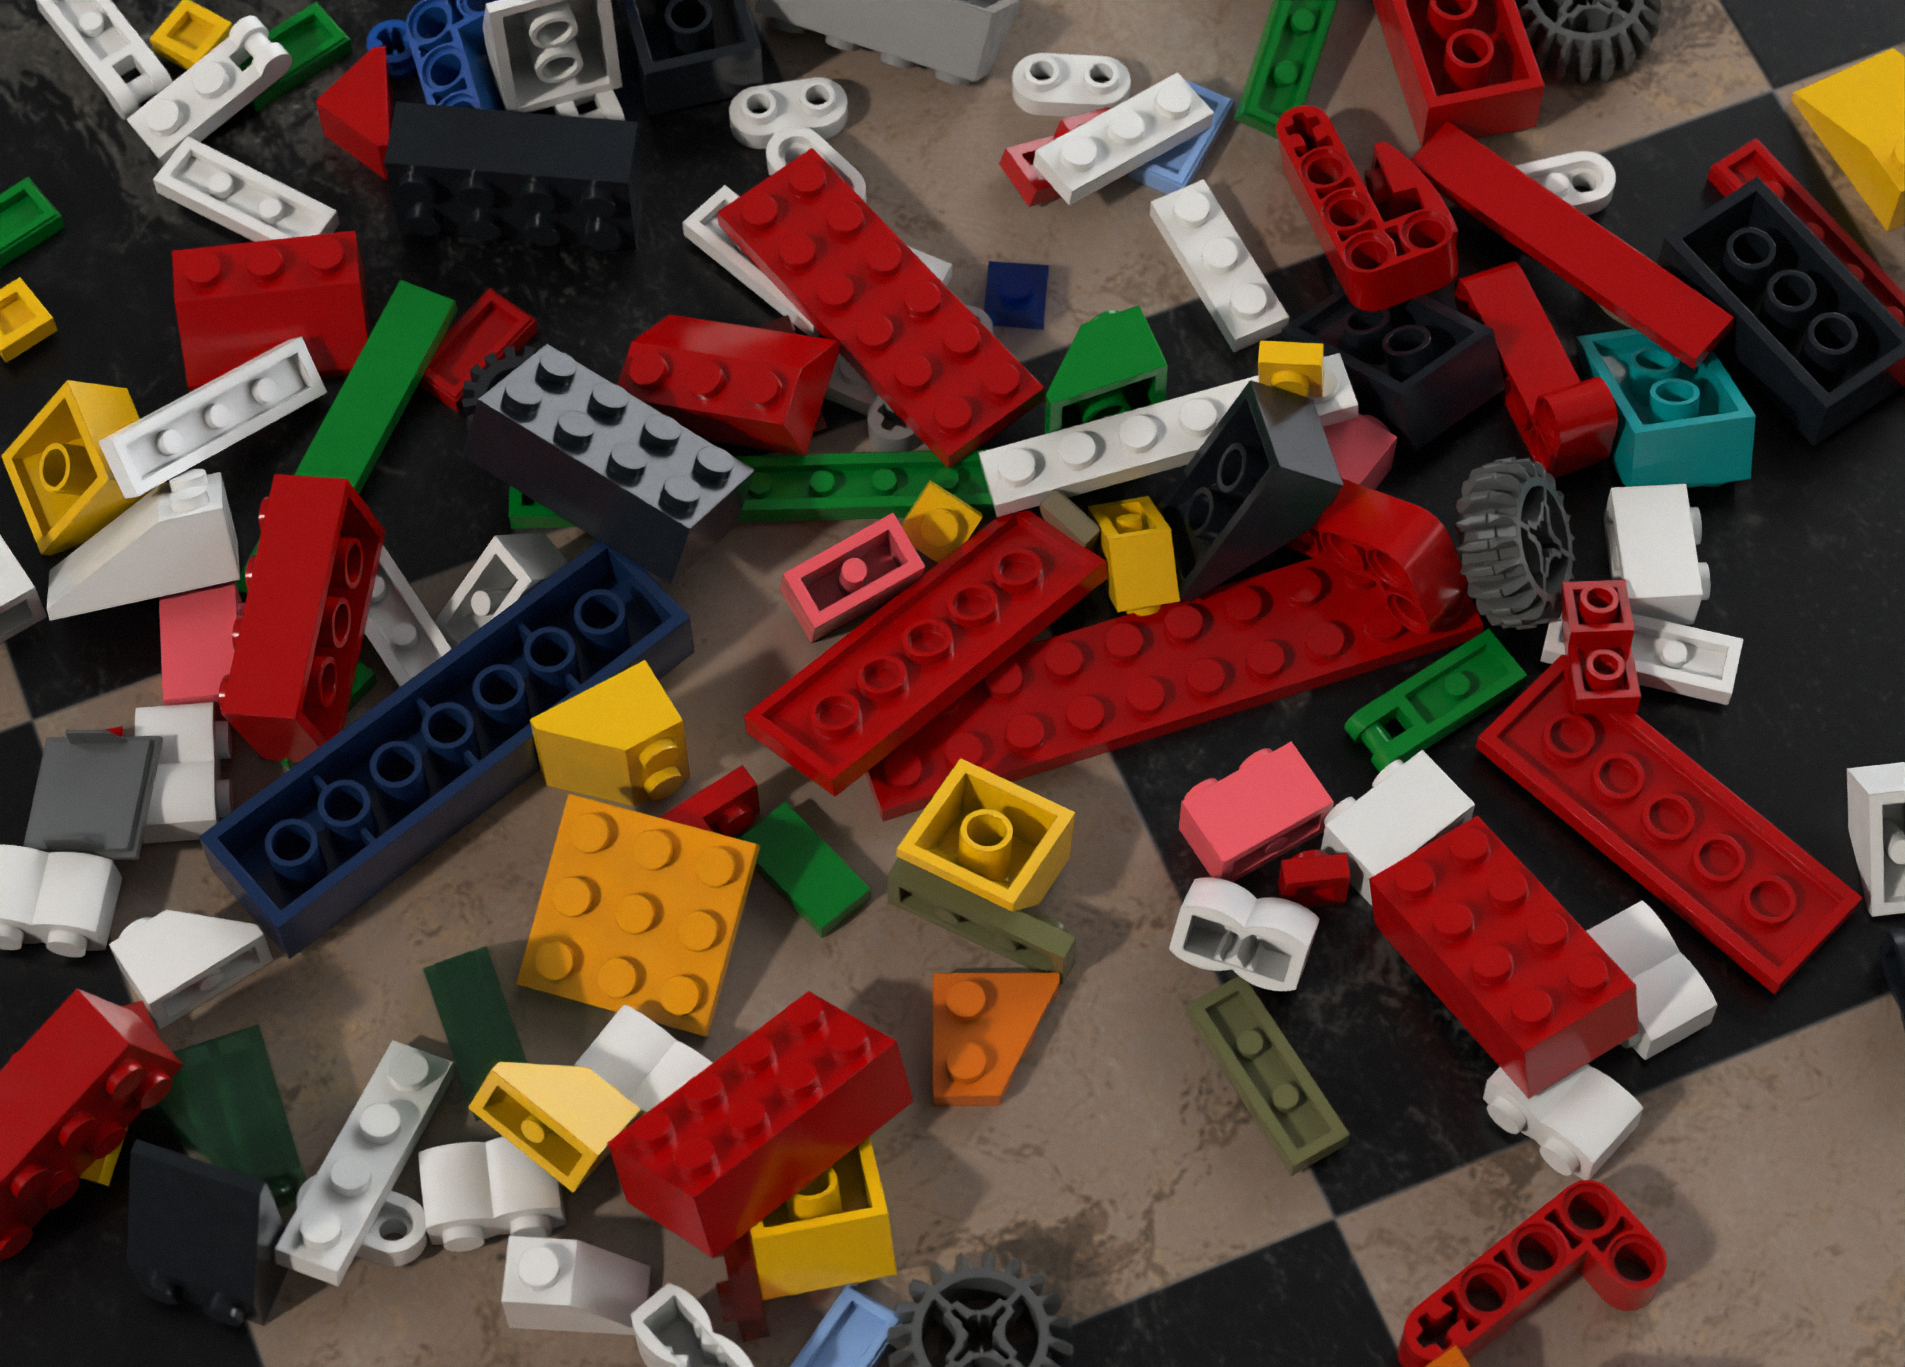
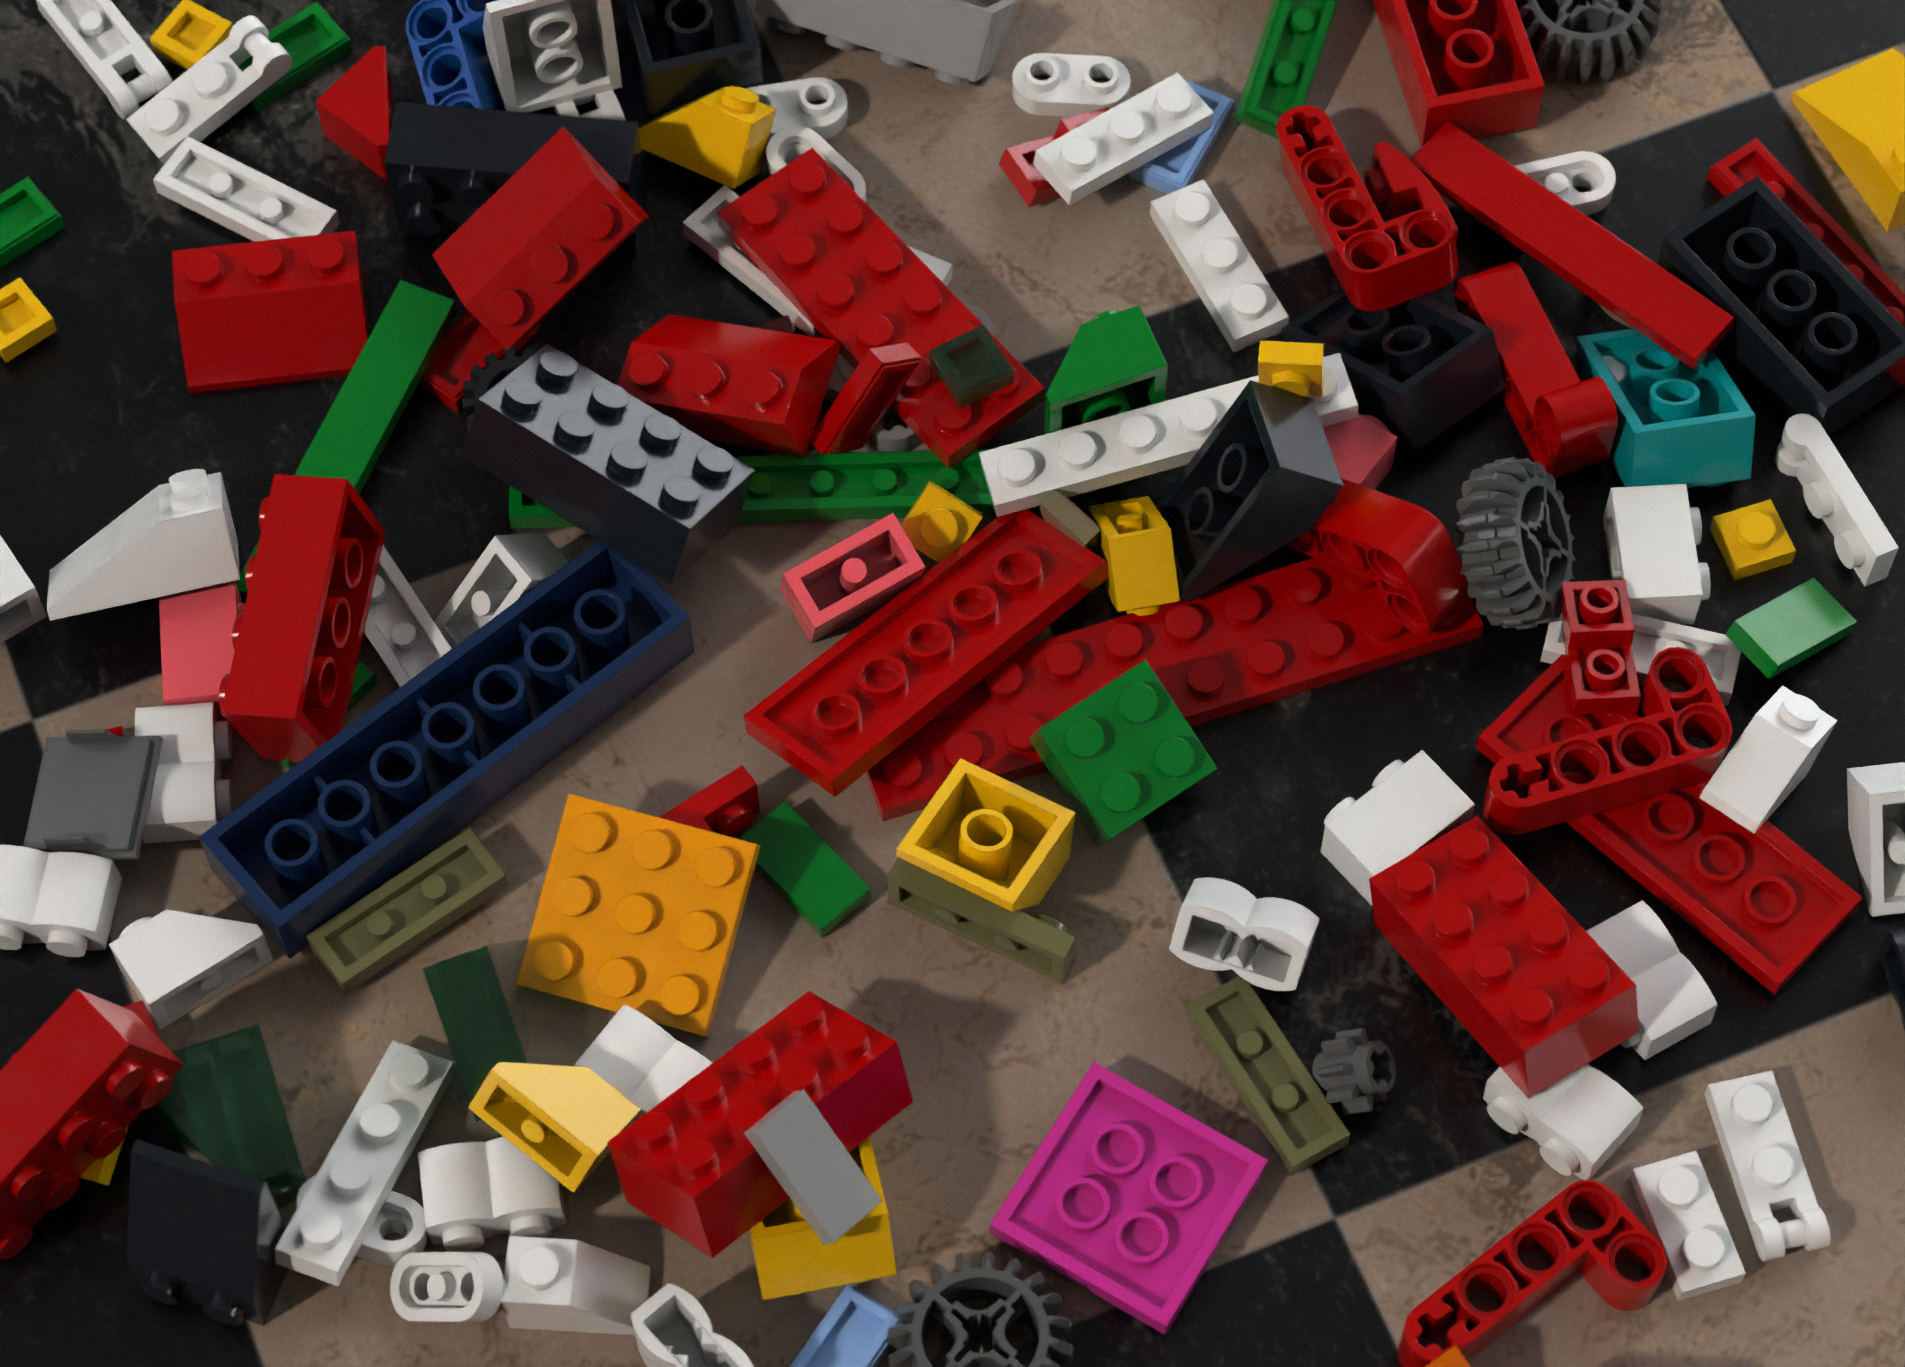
yellow slope [1,380,167,556] -> none
white plate [98,337,327,499] -> none
blue bush [367,20,417,80] -> none
yellow slope [530,660,691,807] -> none
clear red plate [712,1230,770,1342] -> none
orange wing [933,972,1060,1106] -> none
clear blue plate [984,261,1049,330] -> none
coral brick [1179,741,1334,882] -> none
red plate [1277,850,1351,908] -> none
green plate [1344,629,1528,773] -> none
none -> olive plate [306,828,509,994]
none -> white plate [390,1252,504,1322]
none -> red slope [432,127,649,350]
none -> yellow slope [639,86,777,189]
none -> light grey tile [744,1089,882,1245]
none -> red tile [809,342,921,455]
none -> tile [929,325,1014,408]
none -> dark pink plate [990,1062,1268,1335]
none -> green brick [1028,659,1217,847]
none -> dark grey gear [1312,1028,1396,1115]
none -> red beam [1482,647,1733,835]
none -> white plate [1630,1151,1746,1301]
none -> white slope [1699,685,1837,833]
none -> white plate [1704,1070,1831,1262]
none -> yellow plate [1710,499,1796,581]
none -> tile [1725,578,1857,679]
none -> white plate [1775,413,1899,586]

